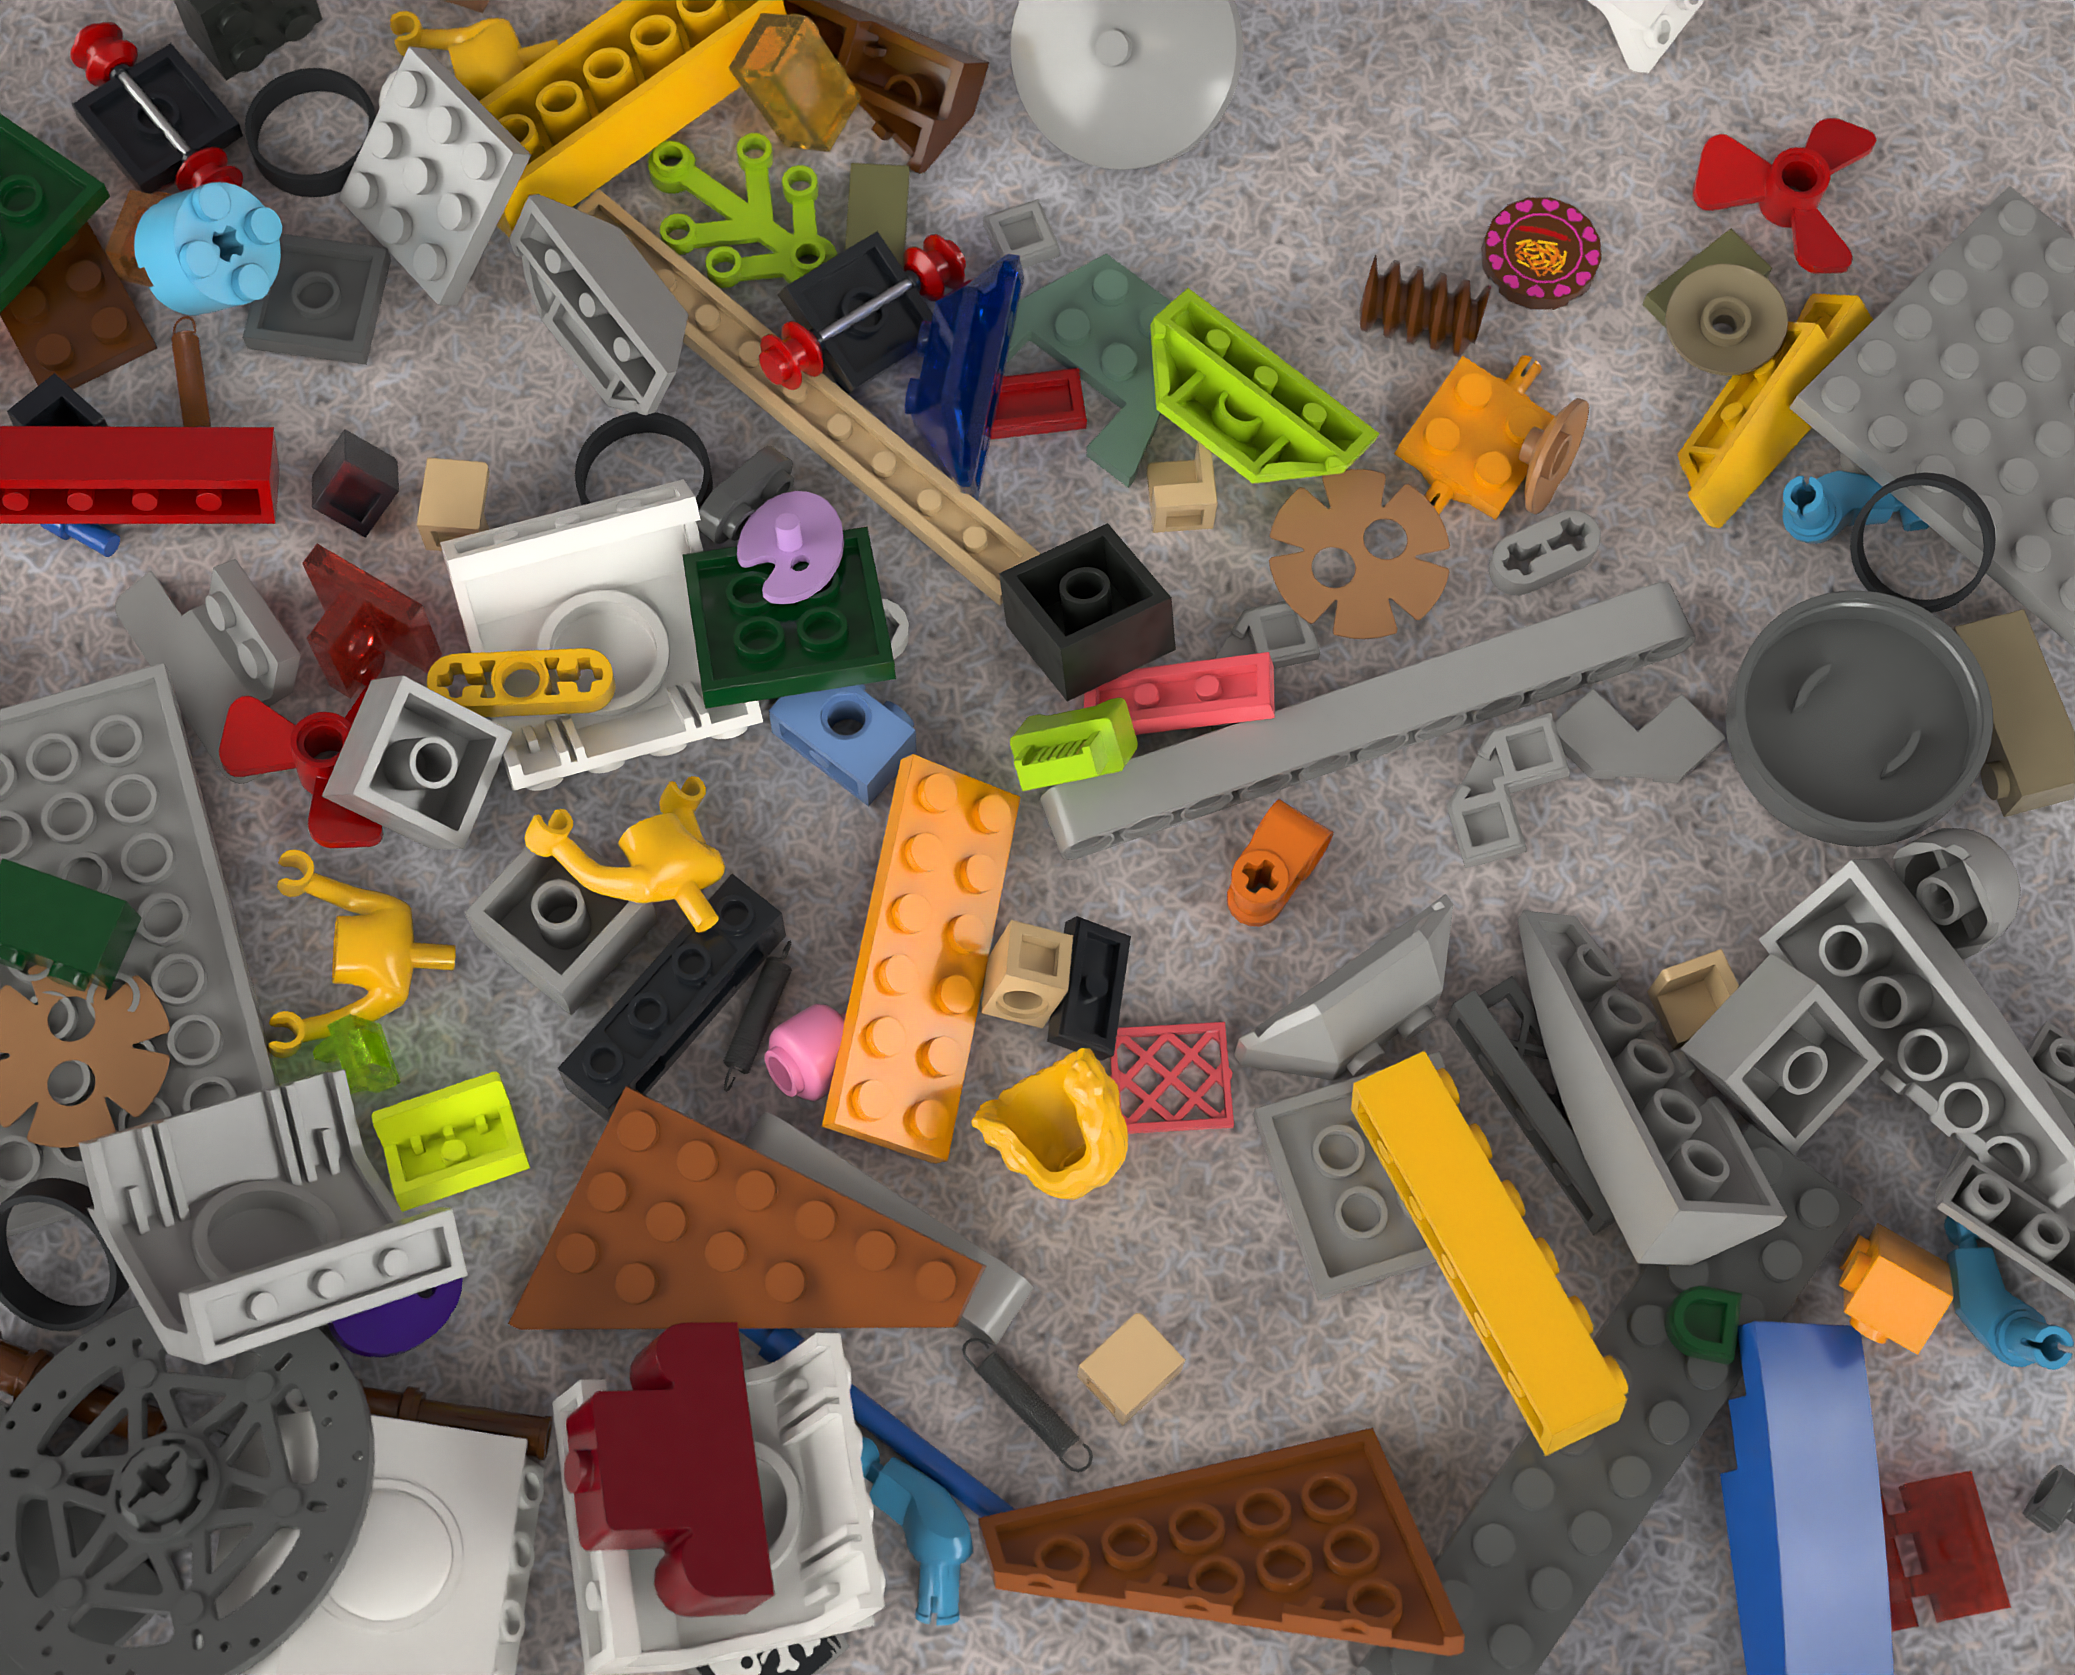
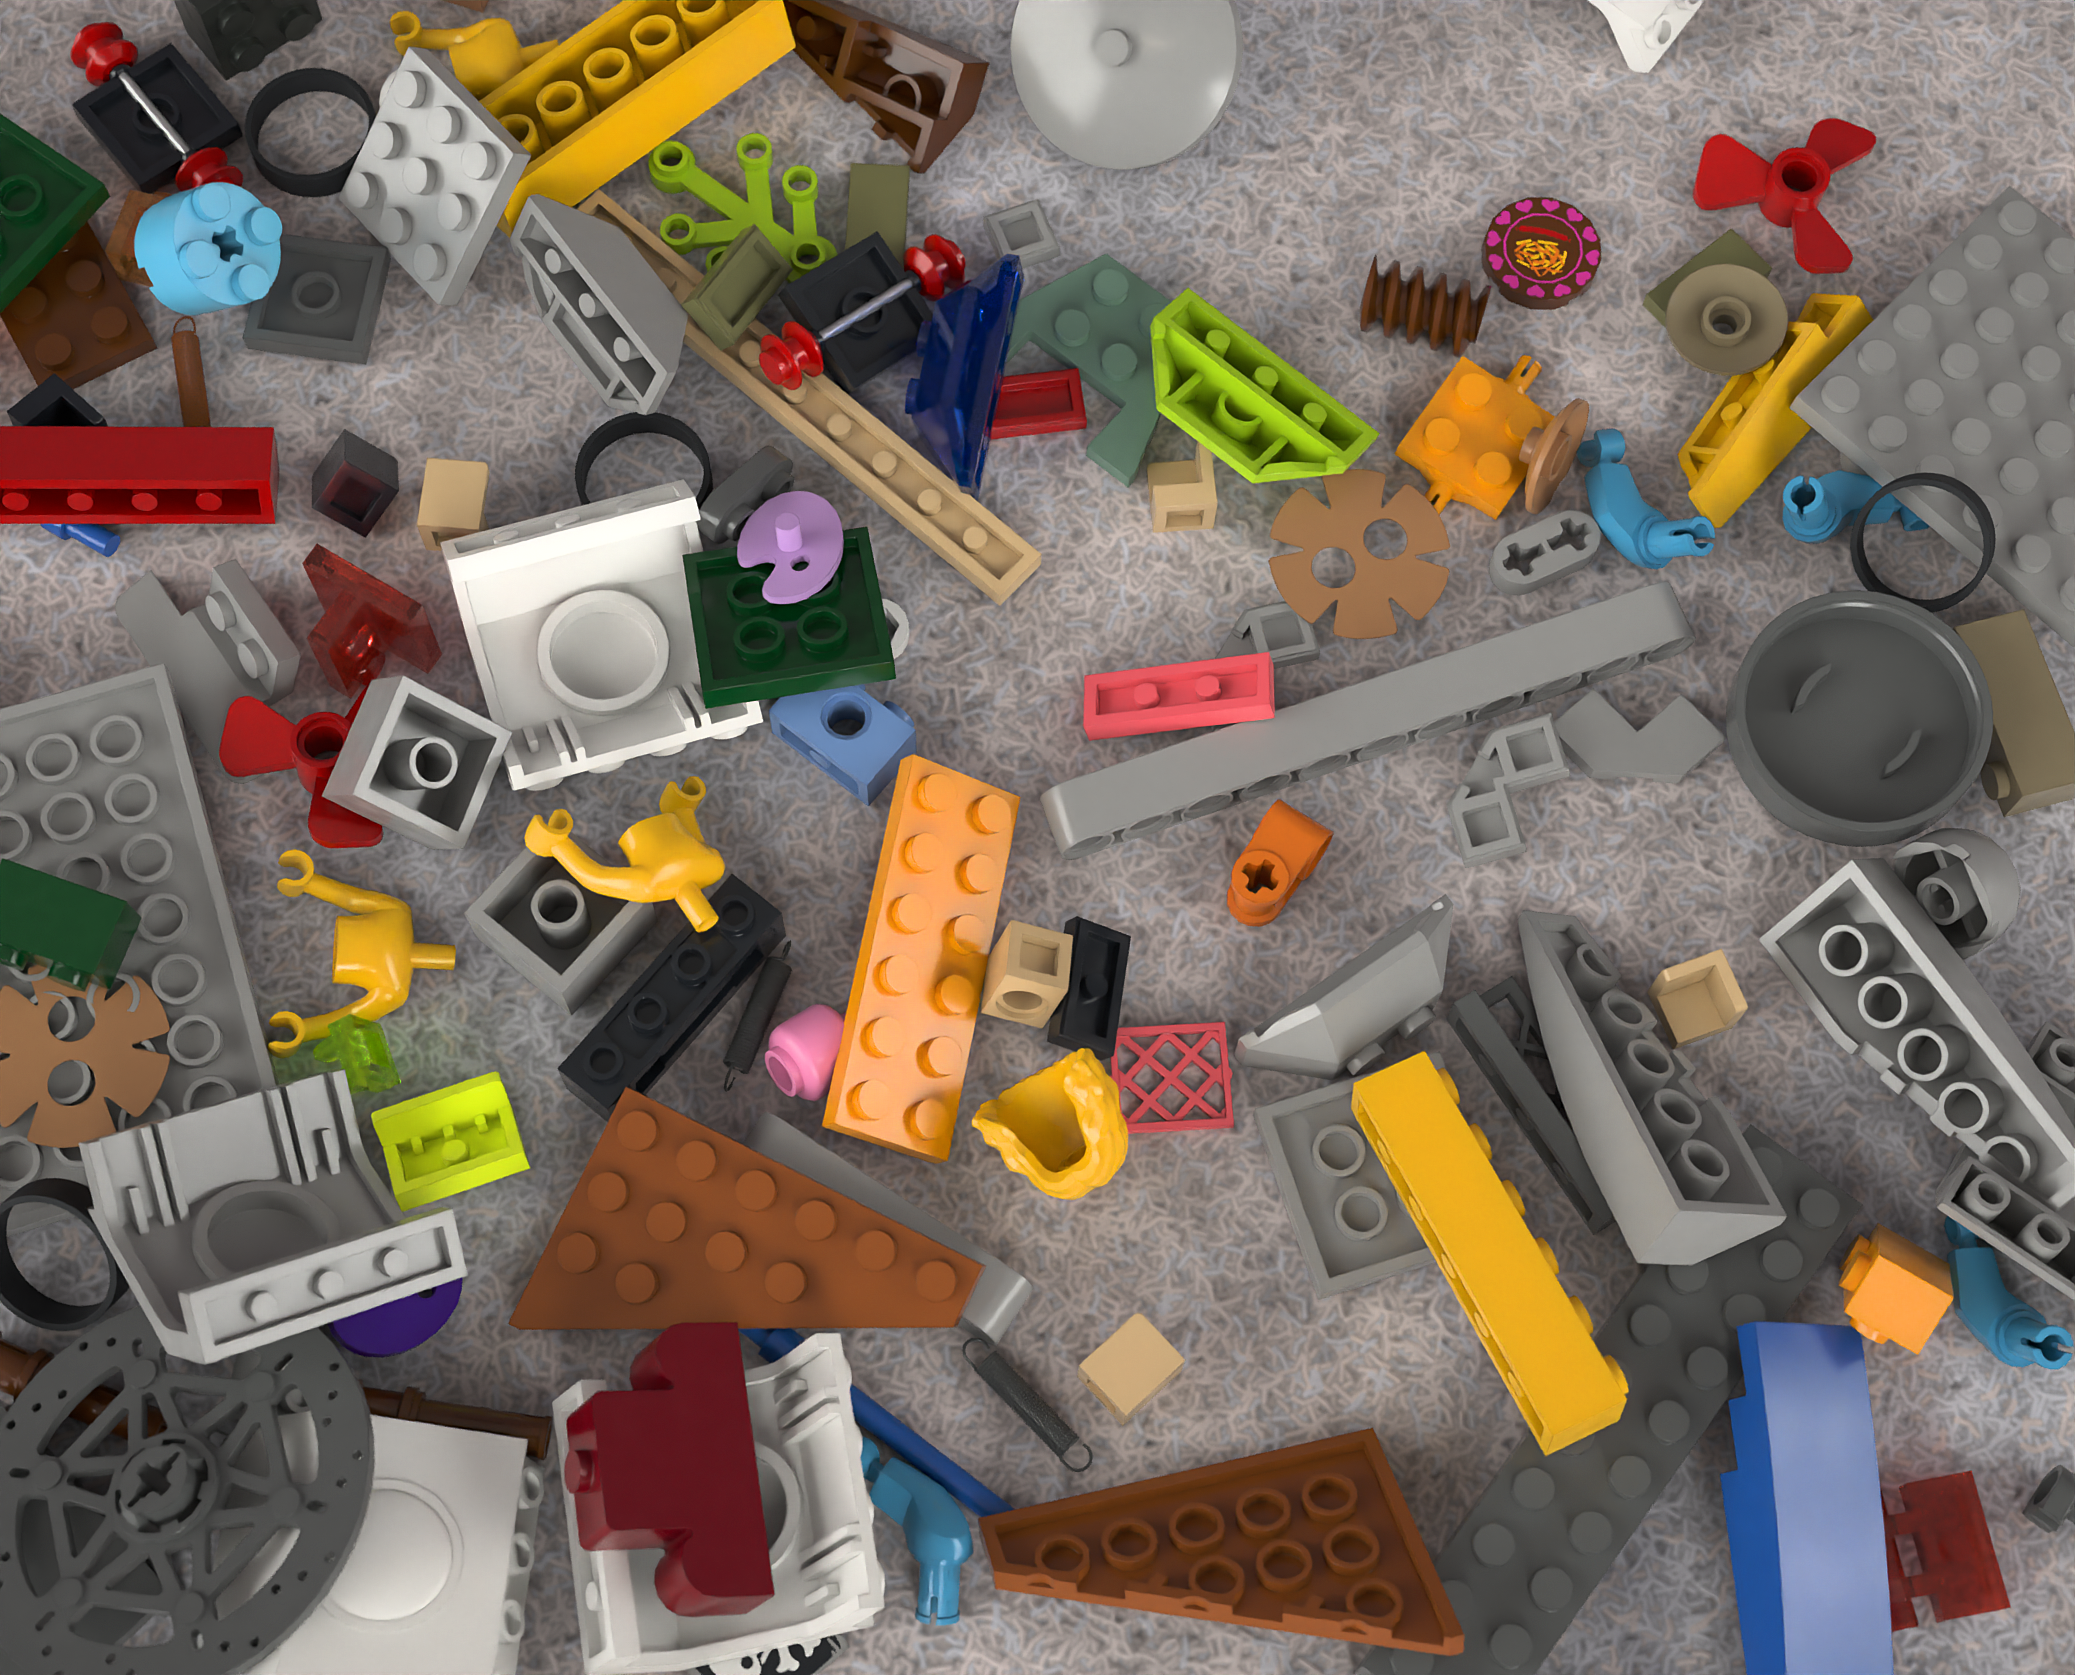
yellow beam [427,648,616,717] -> none
clear yellow brick [728,13,861,152] -> none
pearl dark grey brick [999,523,1176,702] -> none
lime piece [1010,698,1138,791] -> none
dark green tile [1665,1286,1742,1365] -> none
light grey brick [1681,953,1884,1155] -> none
none -> olive tile [681,224,793,350]
none -> dark azure arm [1577,428,1715,569]

